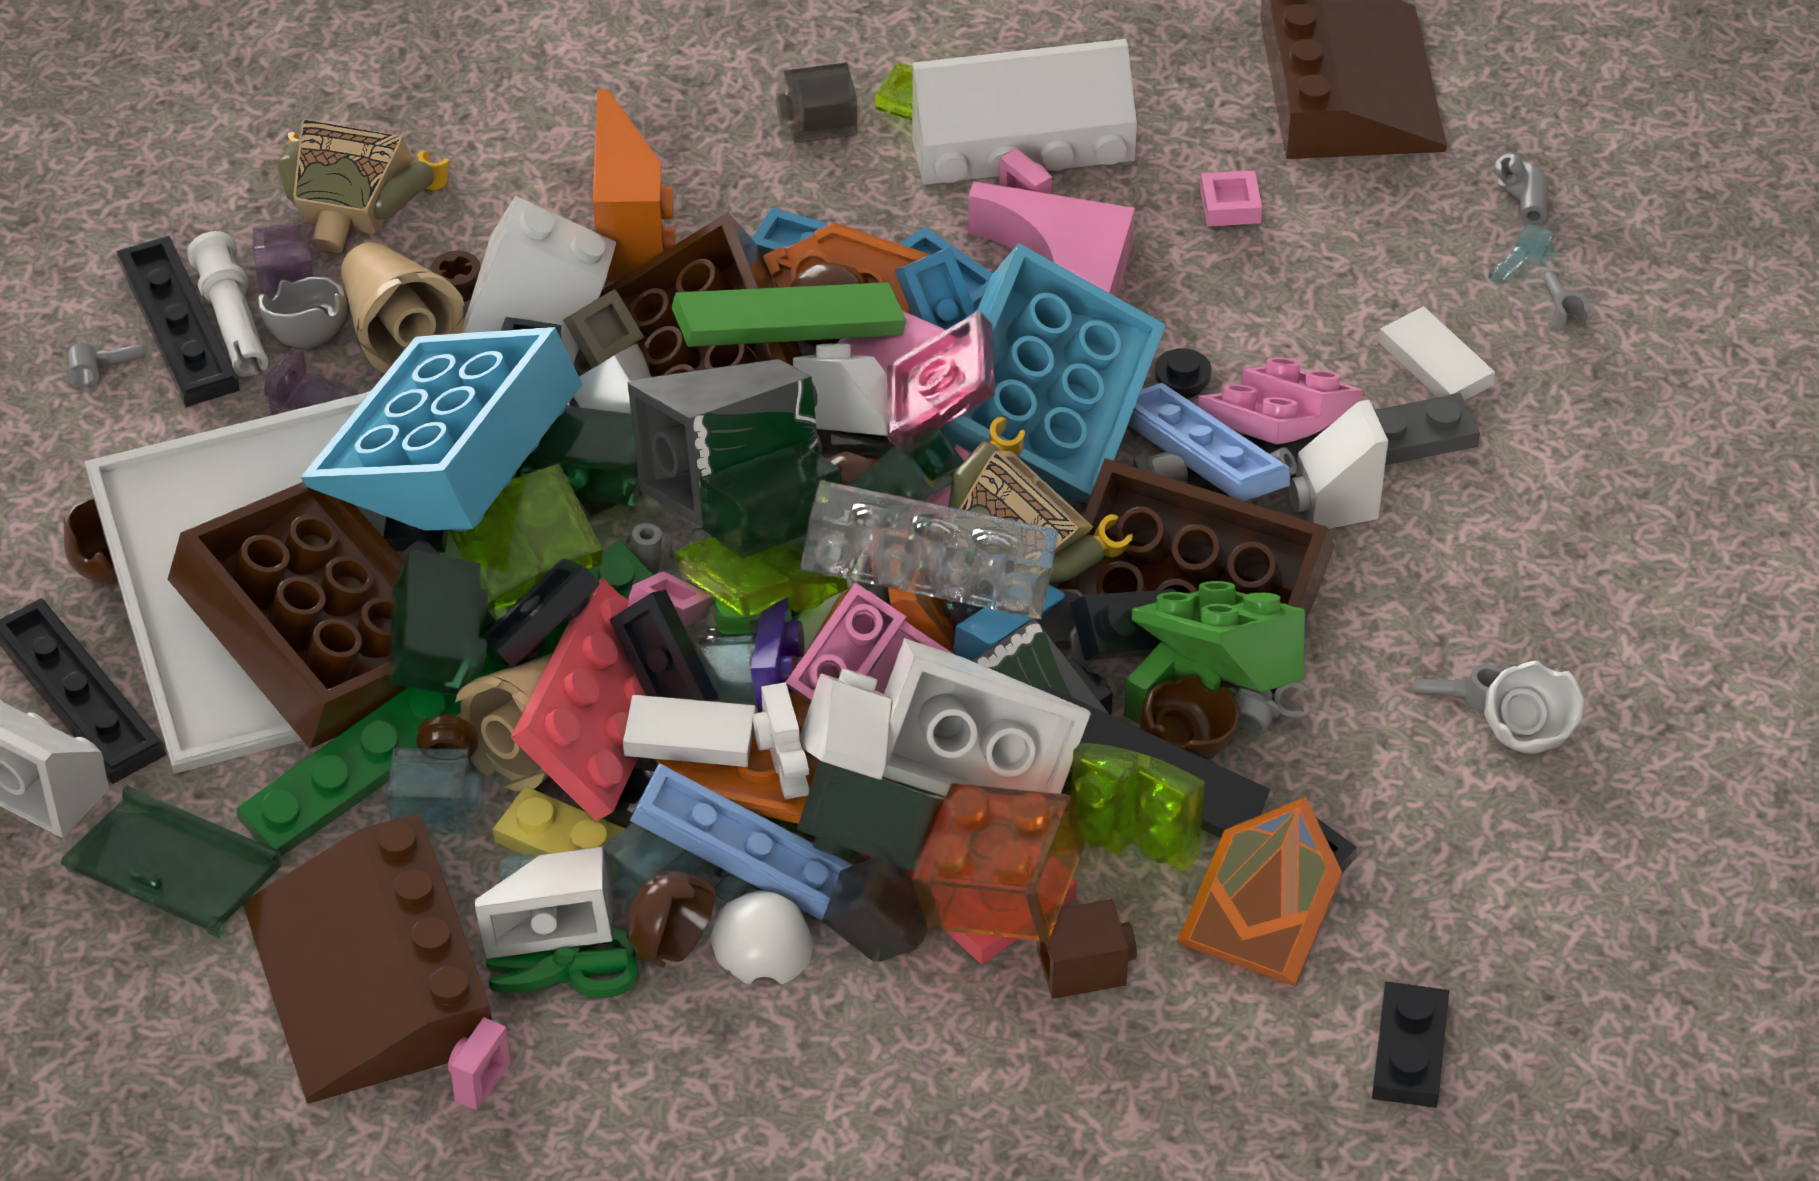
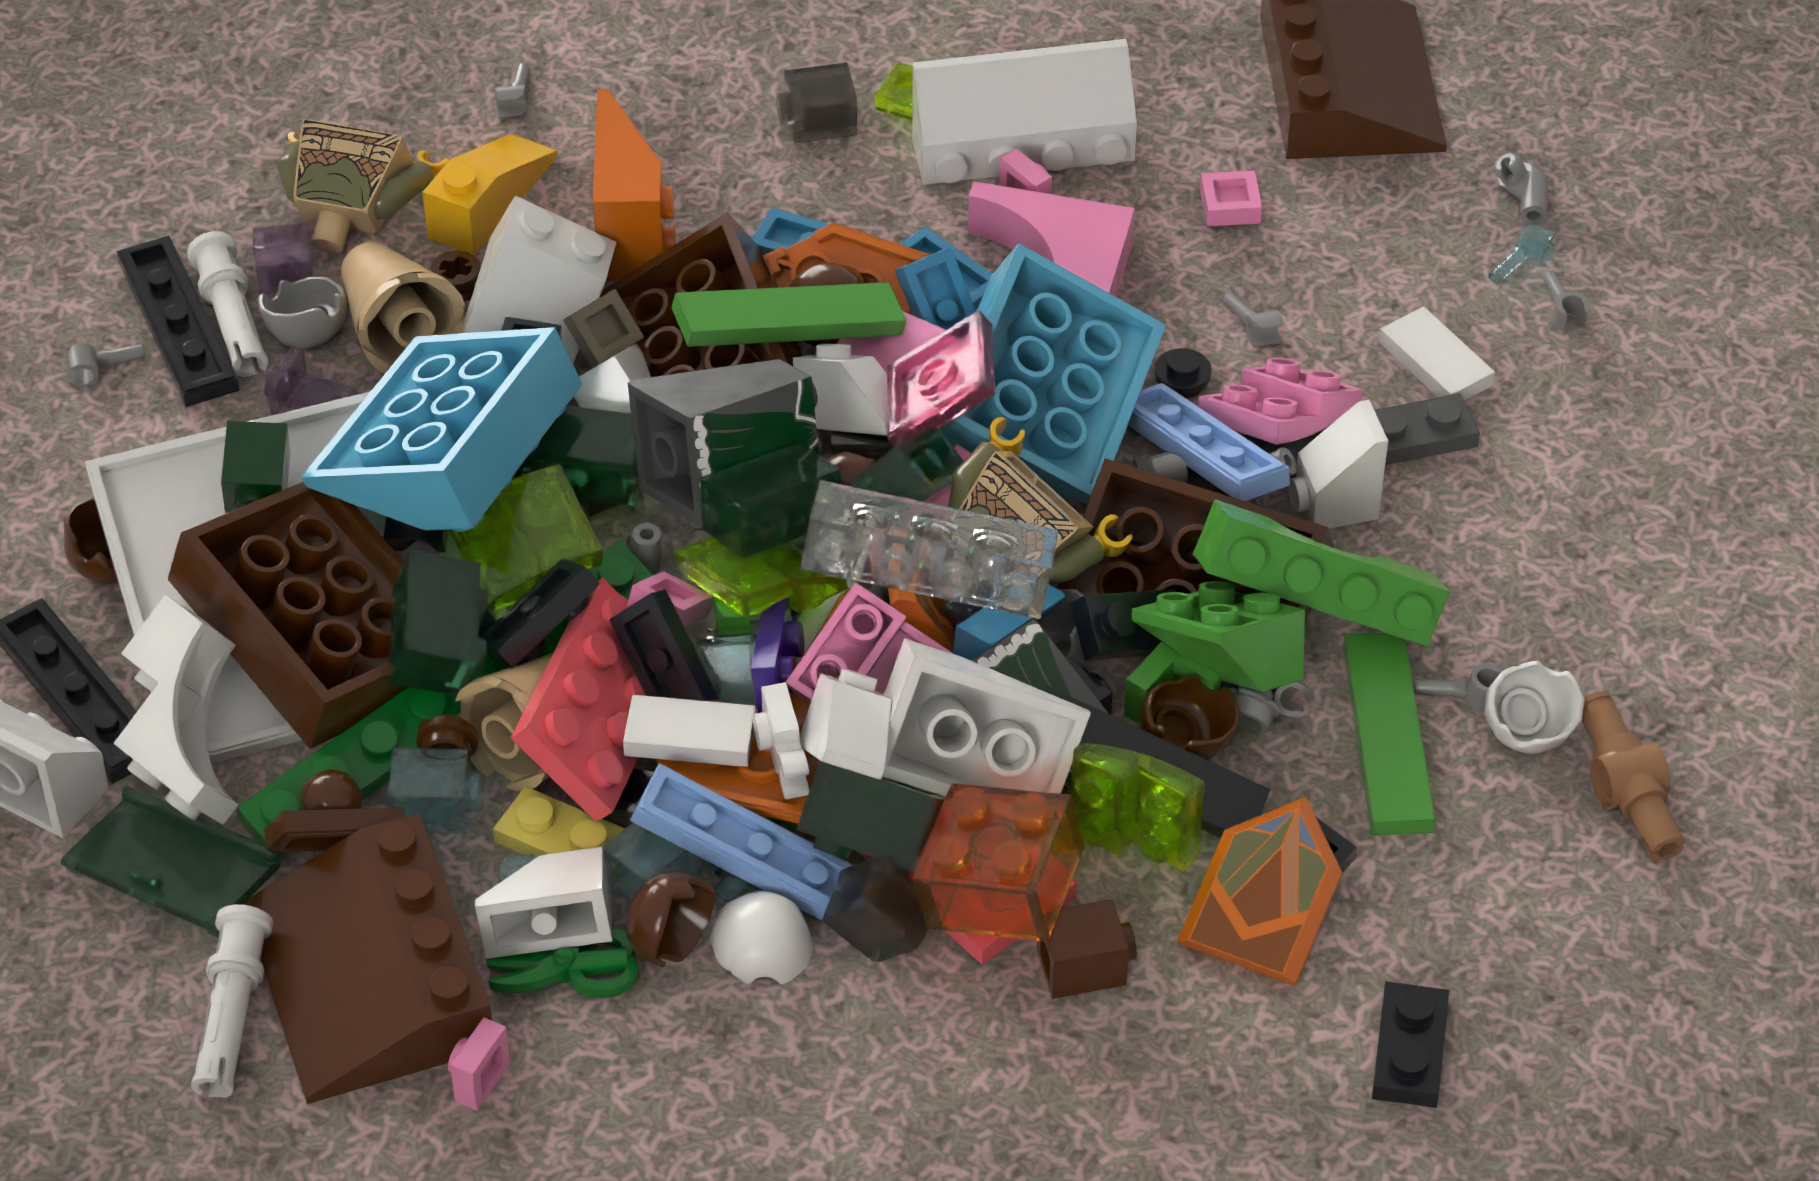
none -> white arch [114,594,238,825]
none -> white pin [191,904,274,1098]
none -> dark green brick [221,421,290,513]
none -> reddish brown tile [264,769,404,853]
none -> yellow slope [422,134,558,256]
none -> light grey hand [495,63,530,119]
none -> bright green arch [1193,499,1450,647]
none -> light grey hand [1223,292,1283,347]
none -> bright green tile [1343,633,1435,835]
none -> medium nougat pin [1582,691,1685,862]

